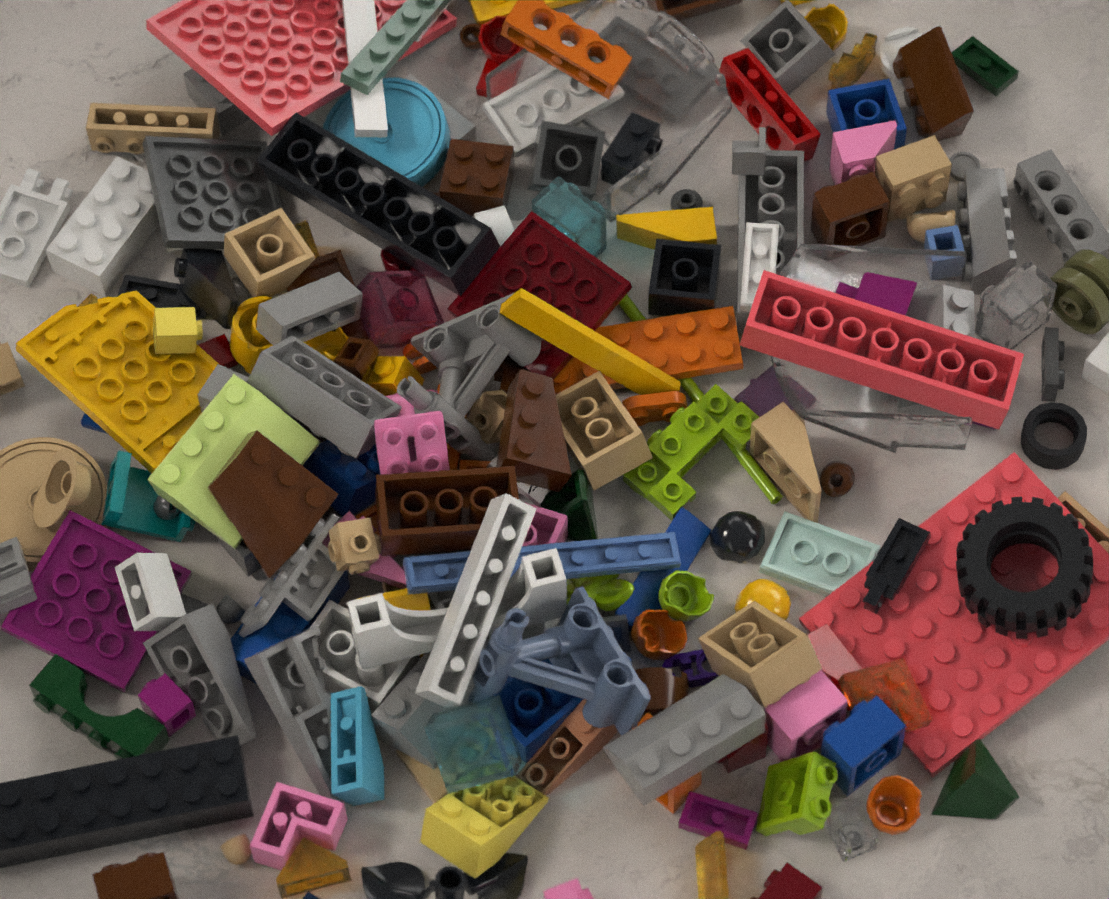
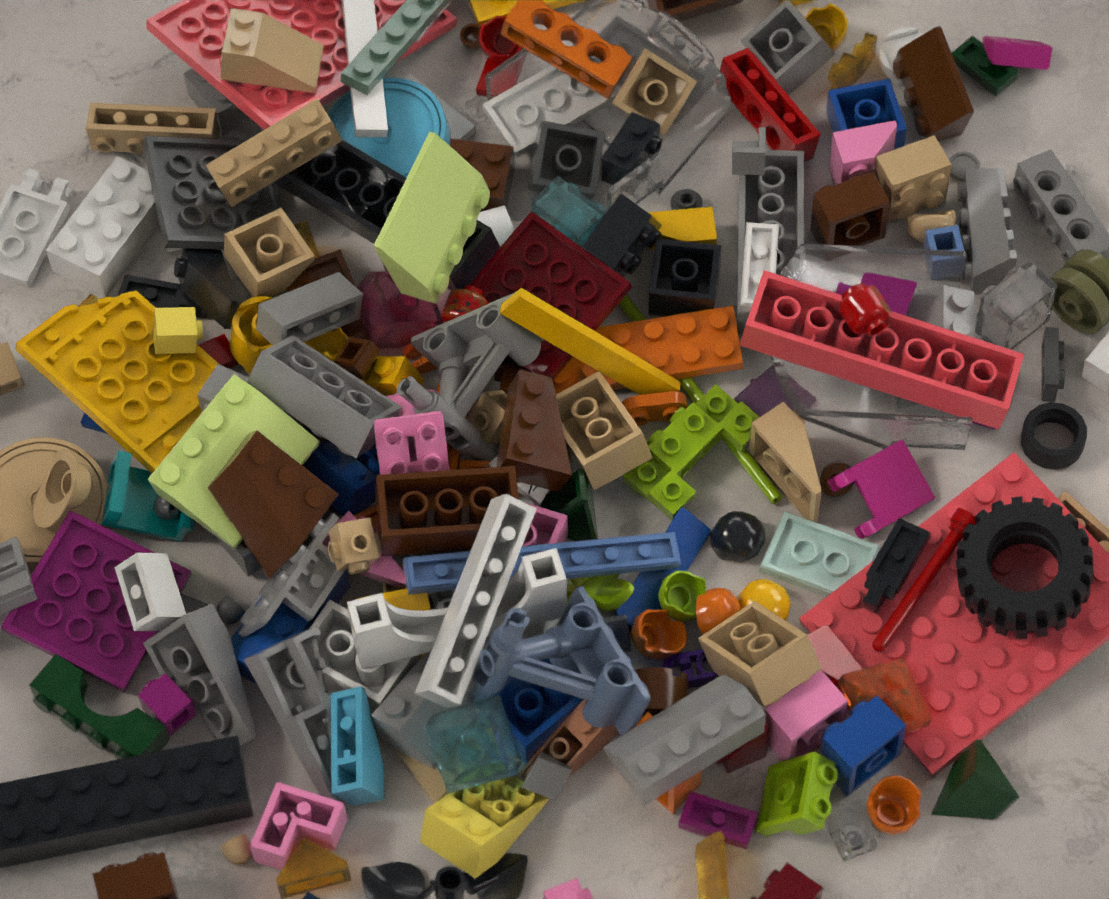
none -> tan brick [206,98,343,207]
none -> tan slope [220,8,324,93]
none -> yellowish green slope [374,132,490,304]
none -> red head [442,285,489,322]
none -> light grey slope [522,752,573,800]
none -> black brick [582,193,662,277]
none -> tan slope [612,49,697,136]
none -> orange hair [696,587,742,635]
none -> dark pink flag [827,439,935,539]
none -> red head [839,283,890,336]
none -> red piece [872,508,975,652]
none -> dark pink slope [982,35,1053,70]

